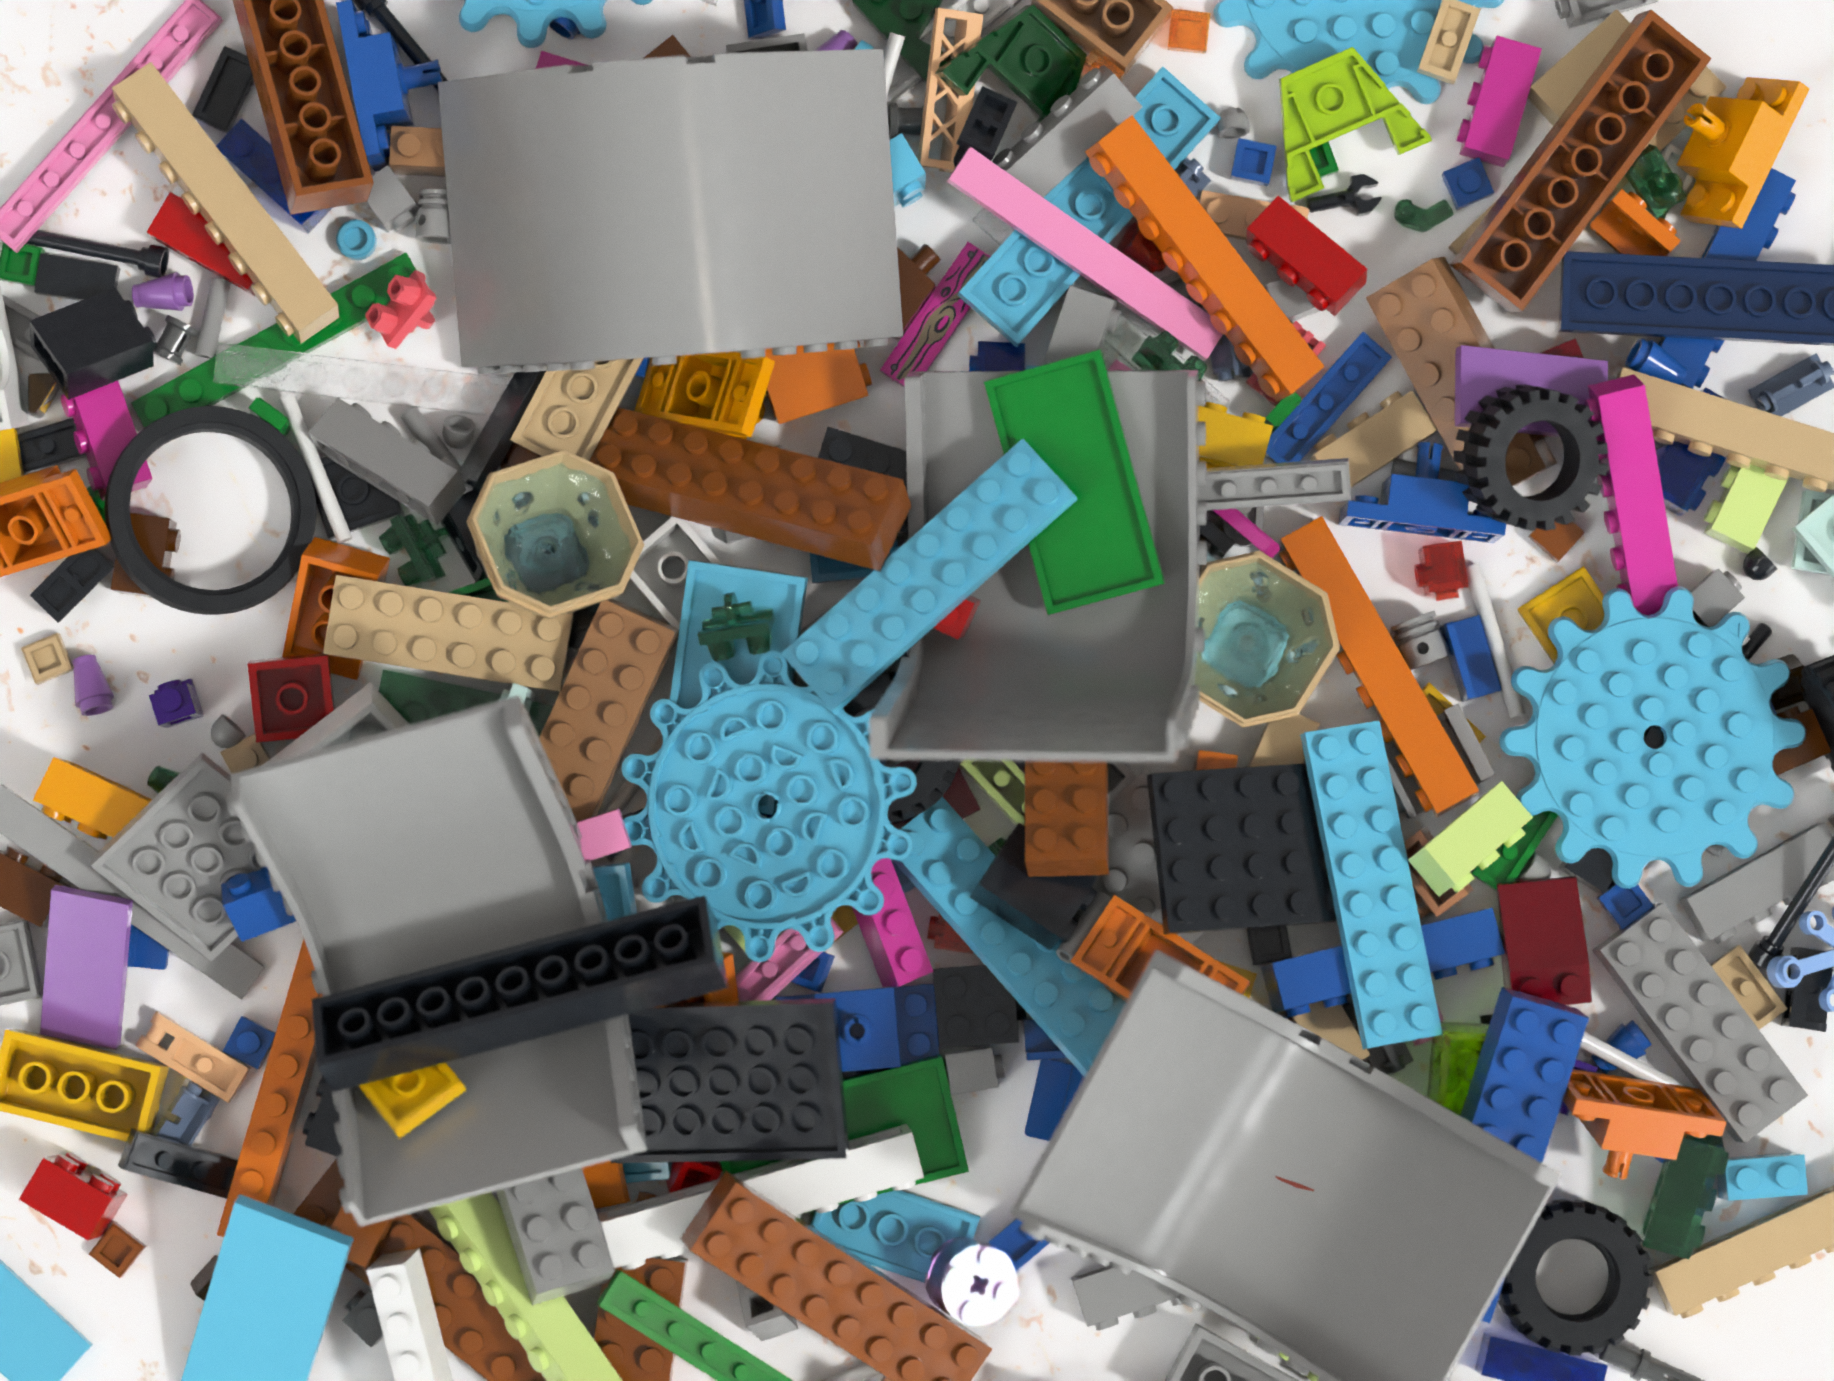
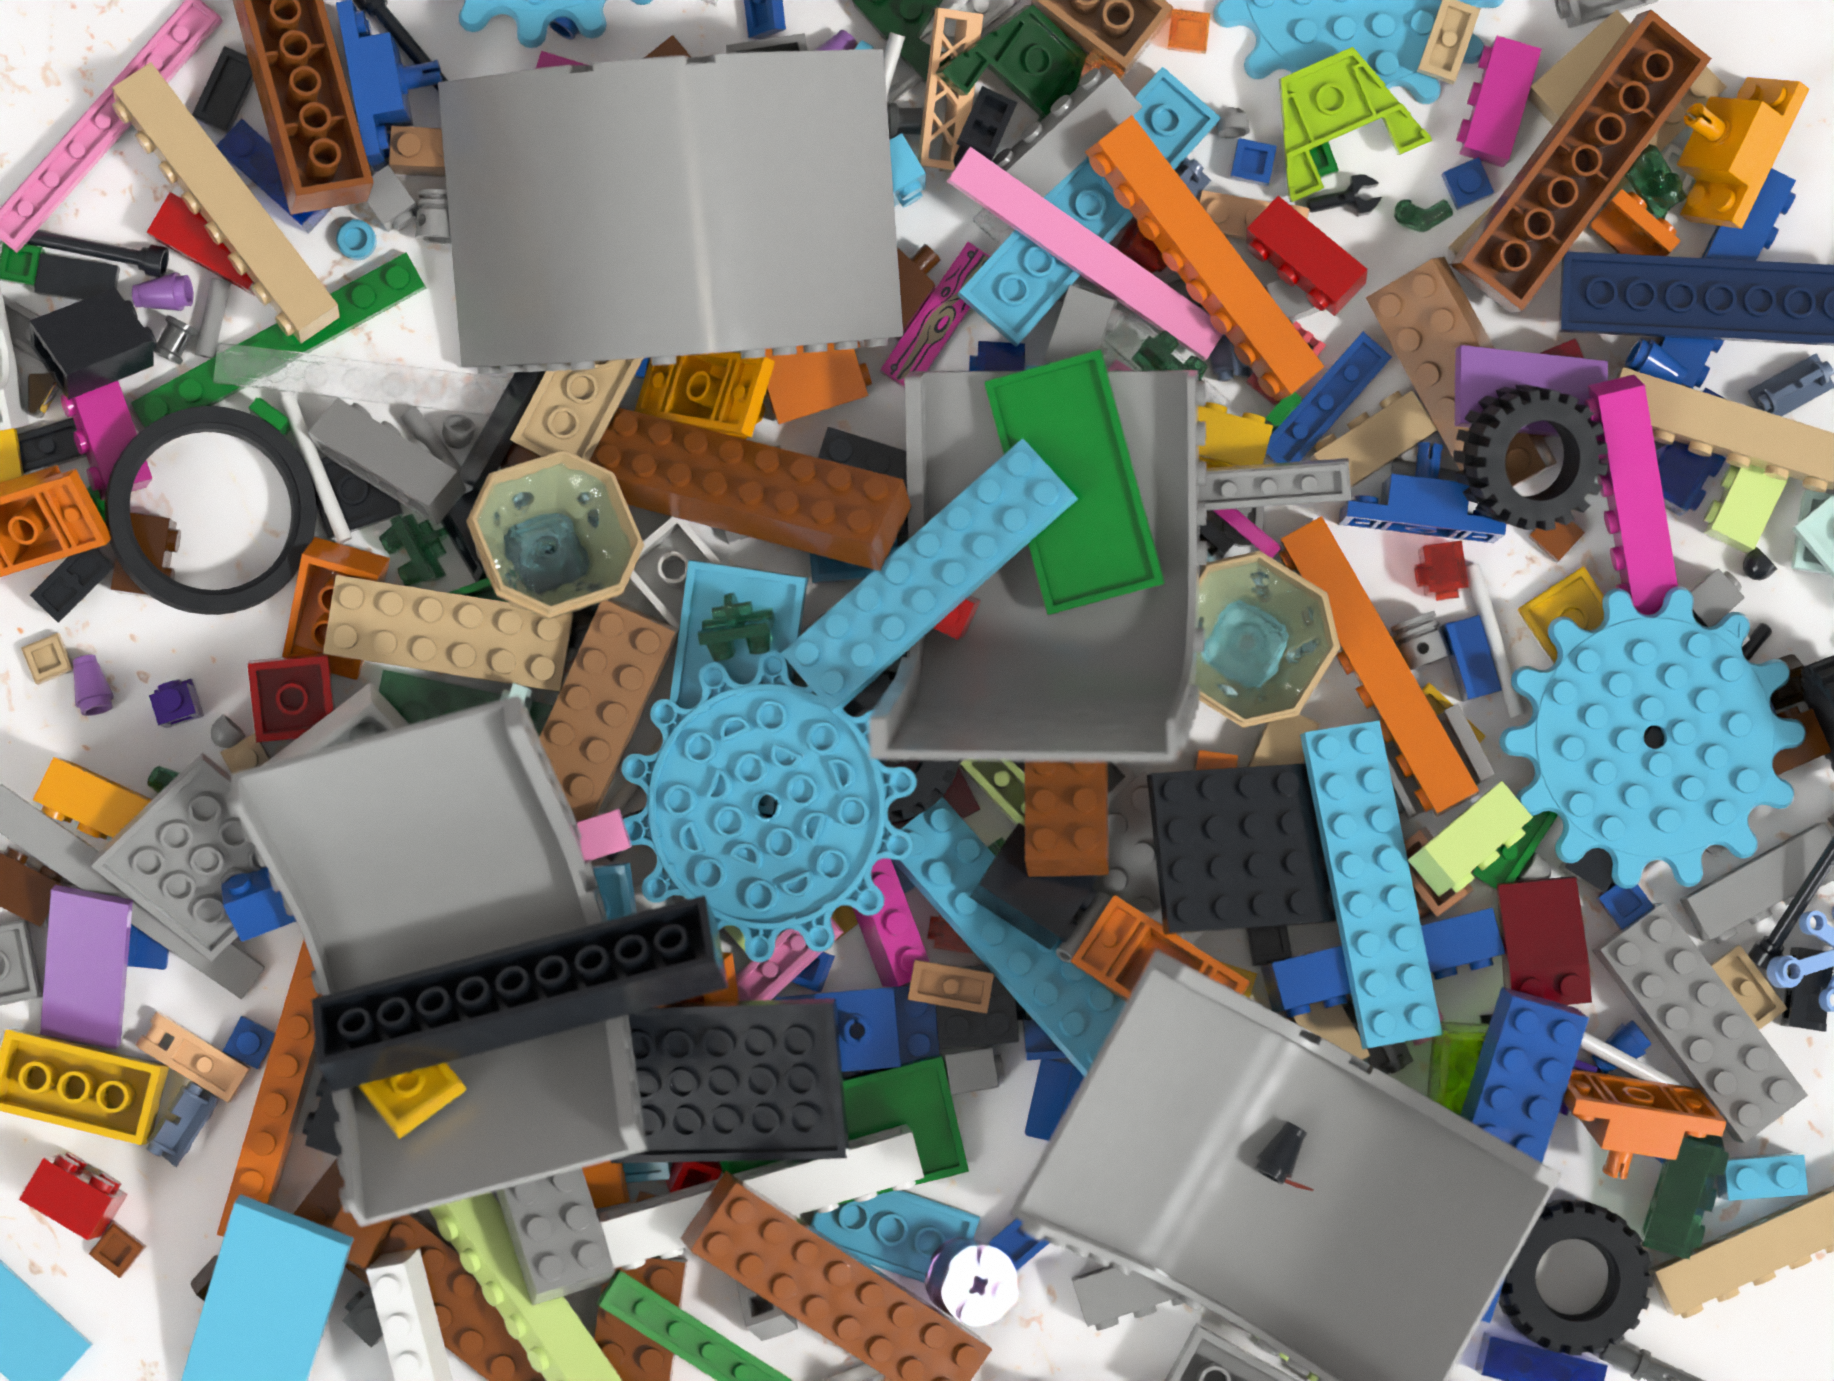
black tile [118,1128,238,1199] -> none
coral hips [365,270,437,349] -> none
none -> medium nougat plate [907,959,994,1013]
none -> black cone [1255,1121,1307,1185]

